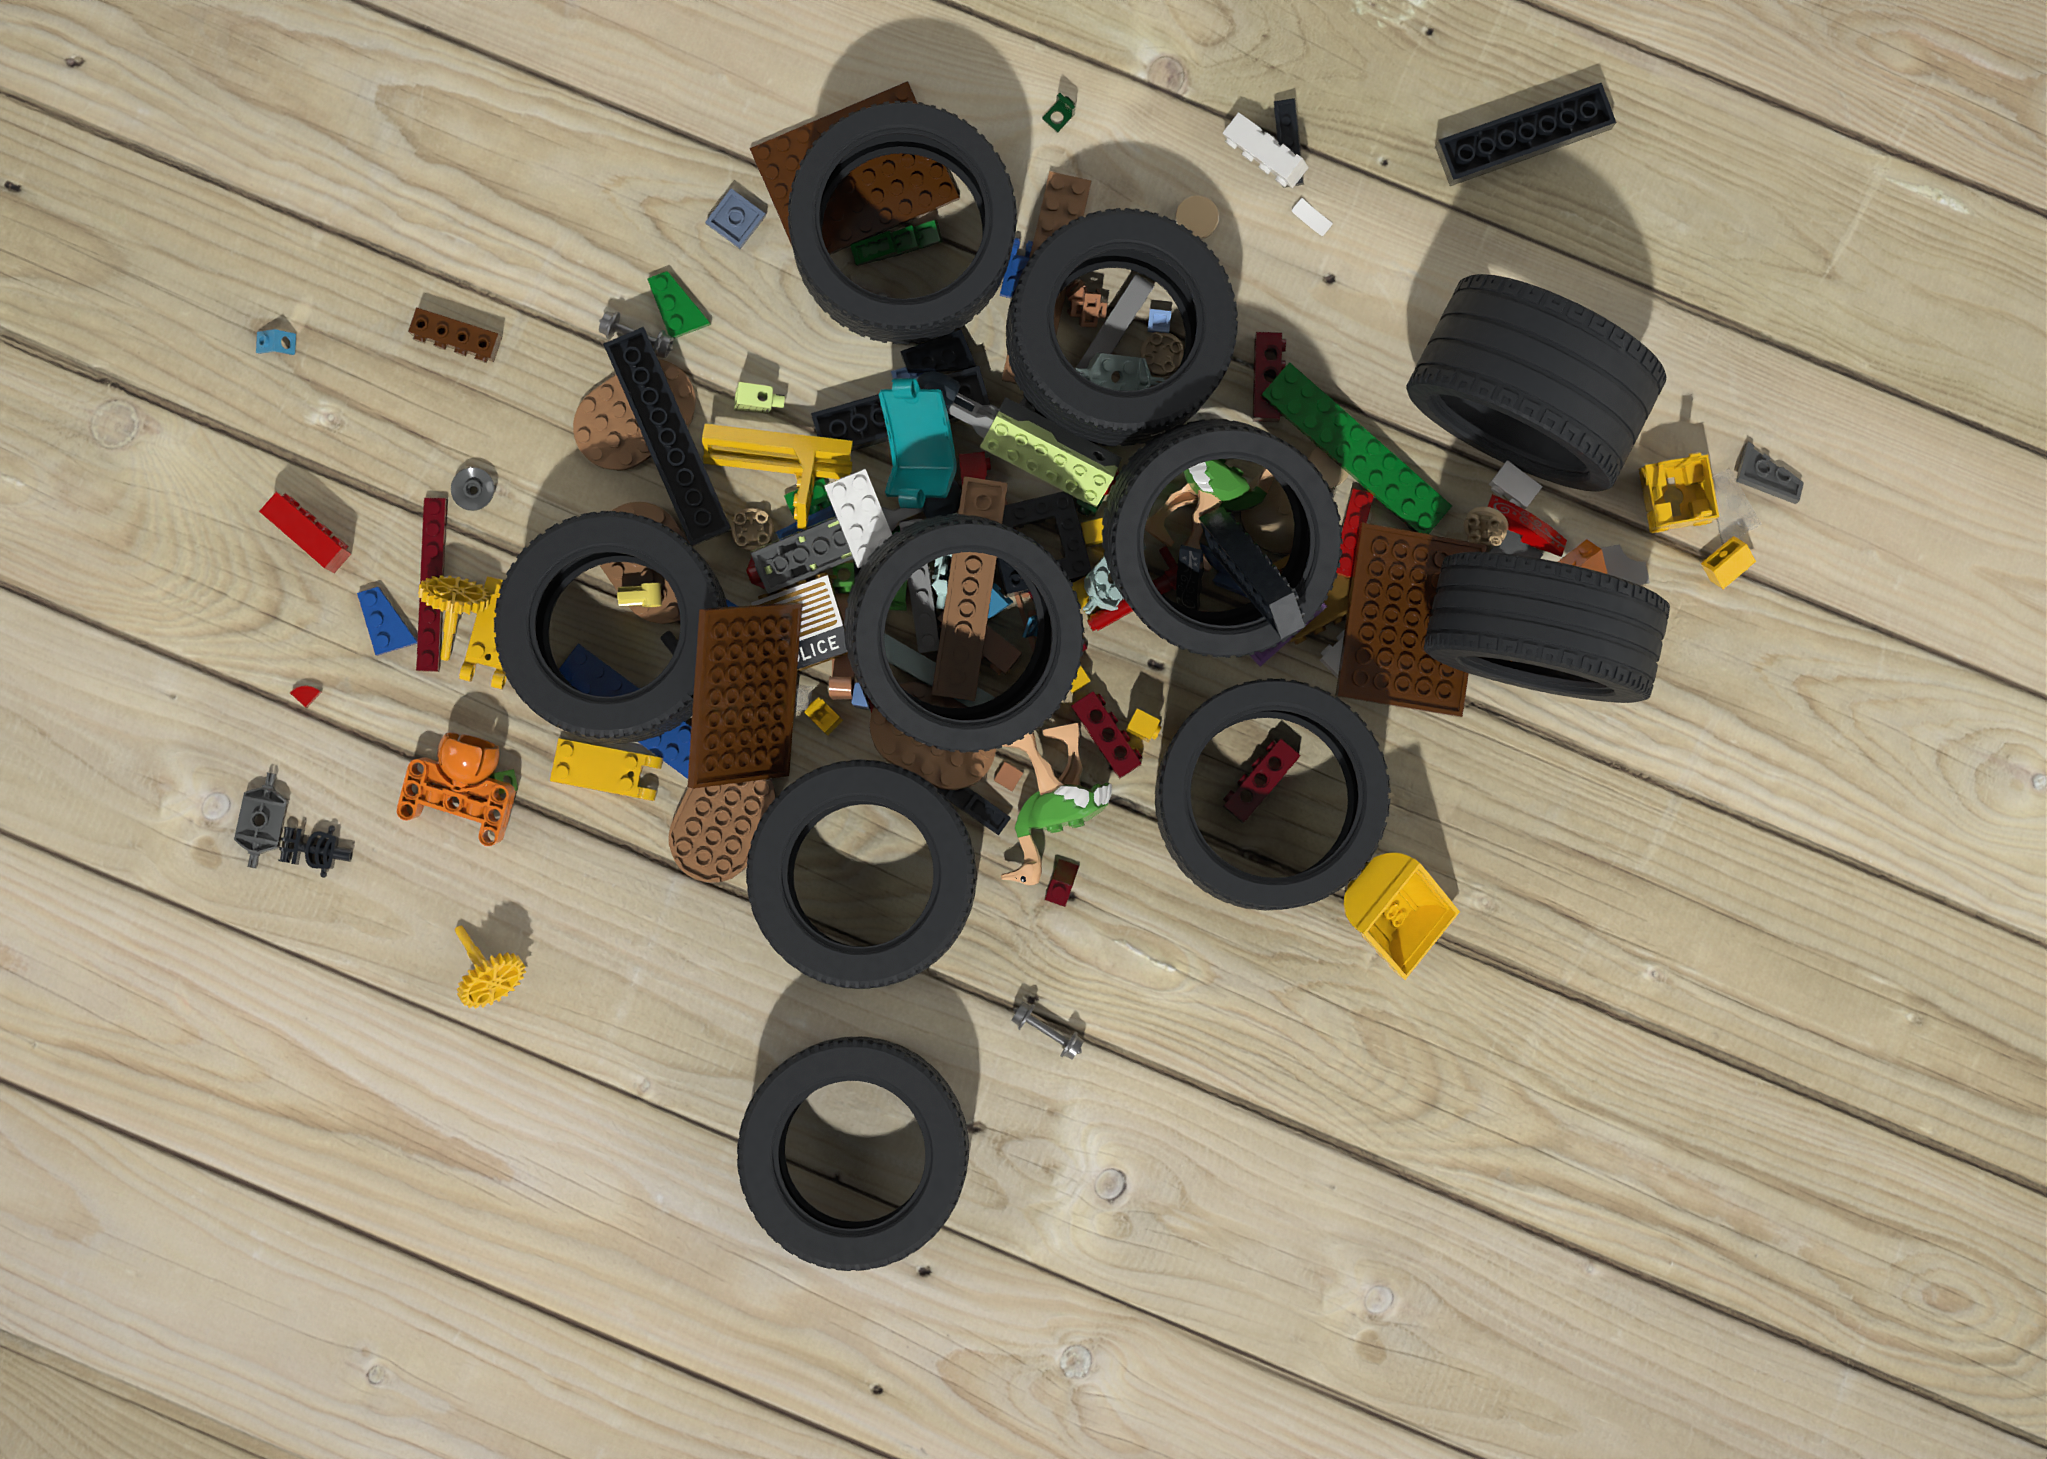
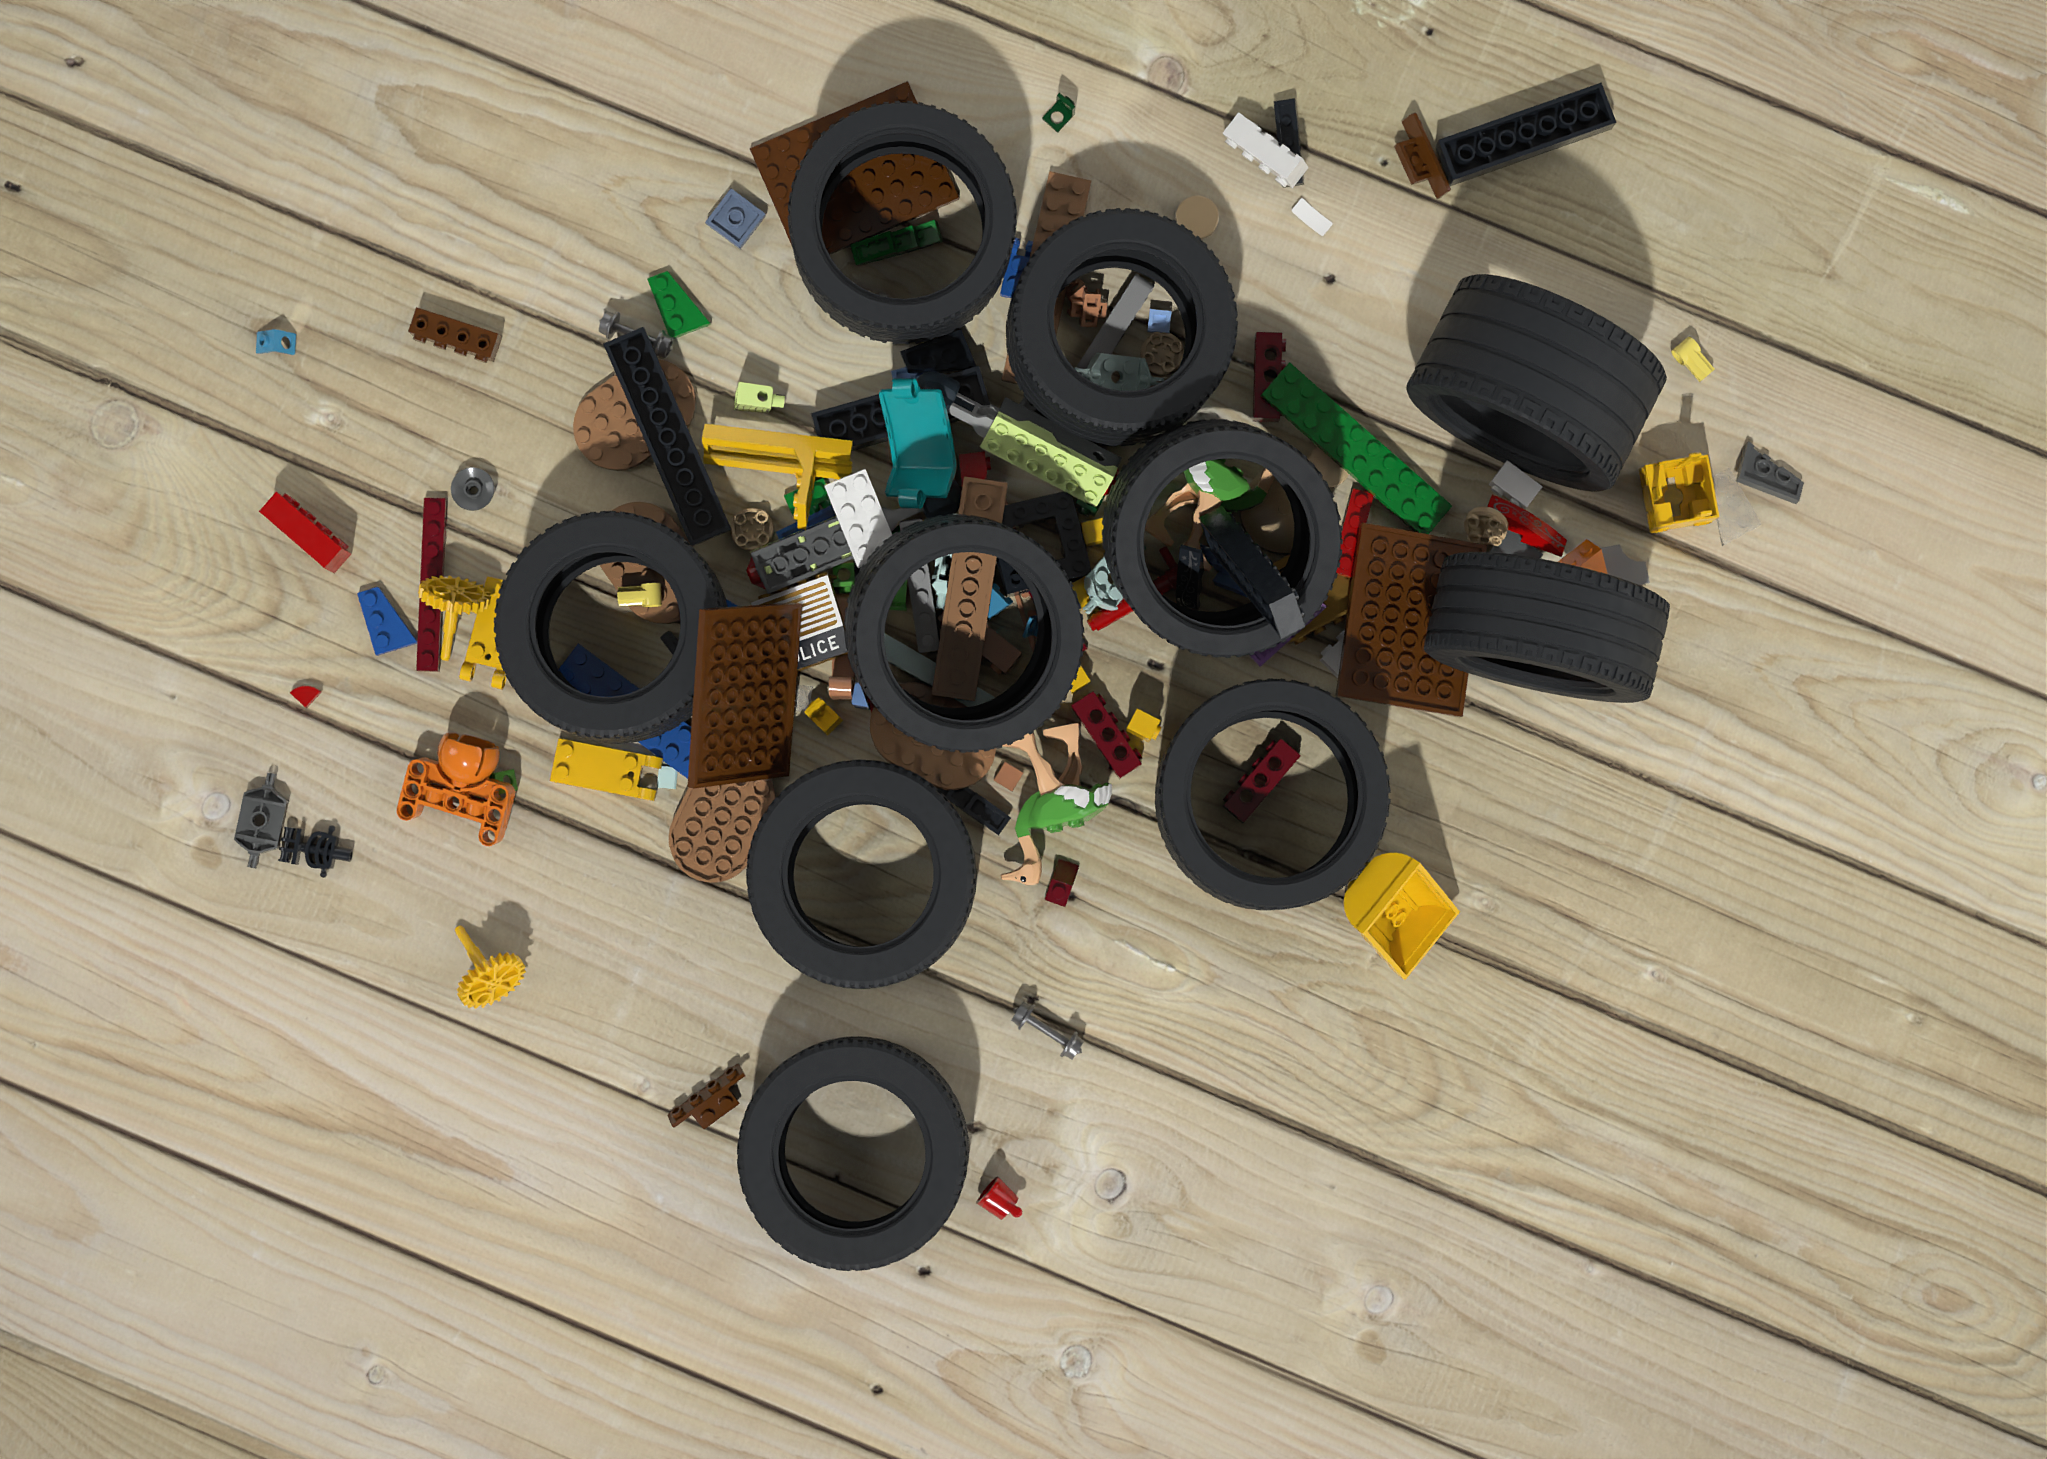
yellow brick [1701,536,1756,589] -> none
none -> light aqua piece [657,766,678,789]
none -> reddish brown bracket [667,1063,746,1129]
none -> red hat [976,1176,1023,1220]
none -> reddish brown bracket [1394,112,1451,199]
none -> light yellow piece [1671,337,1715,382]

